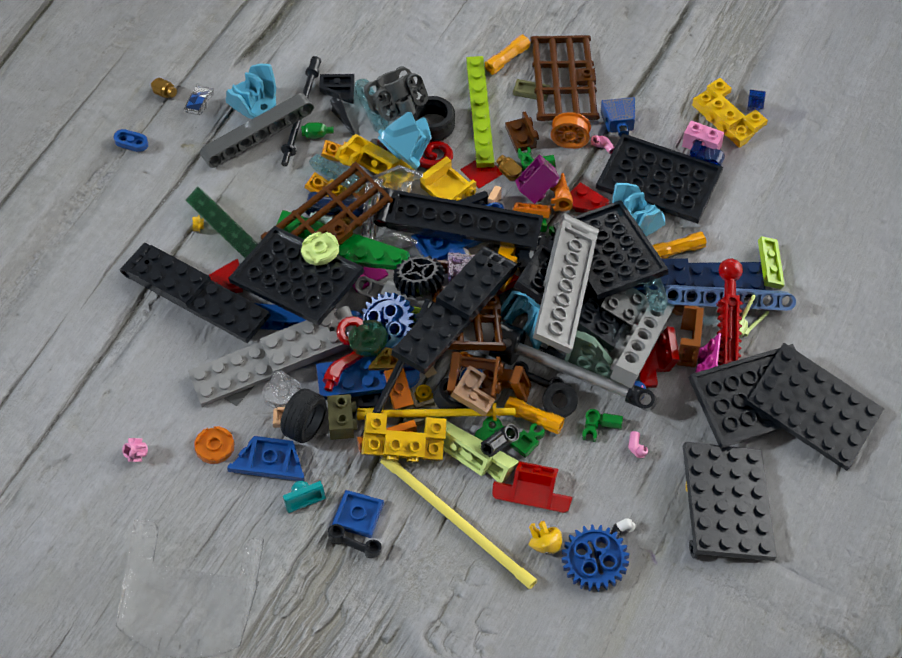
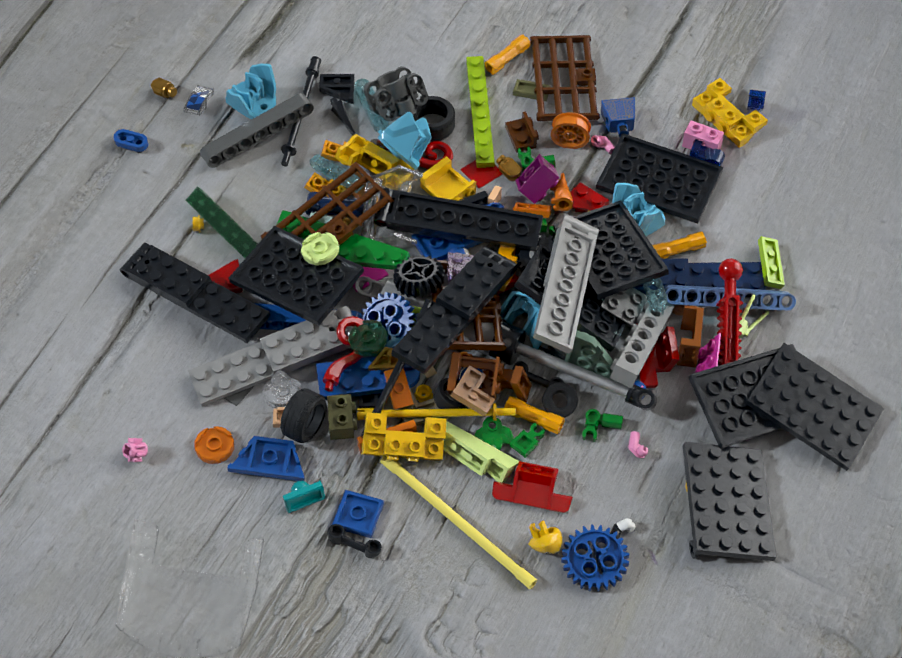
green plant [301,122,334,139] -> none
black piece [480,424,519,457] -> none

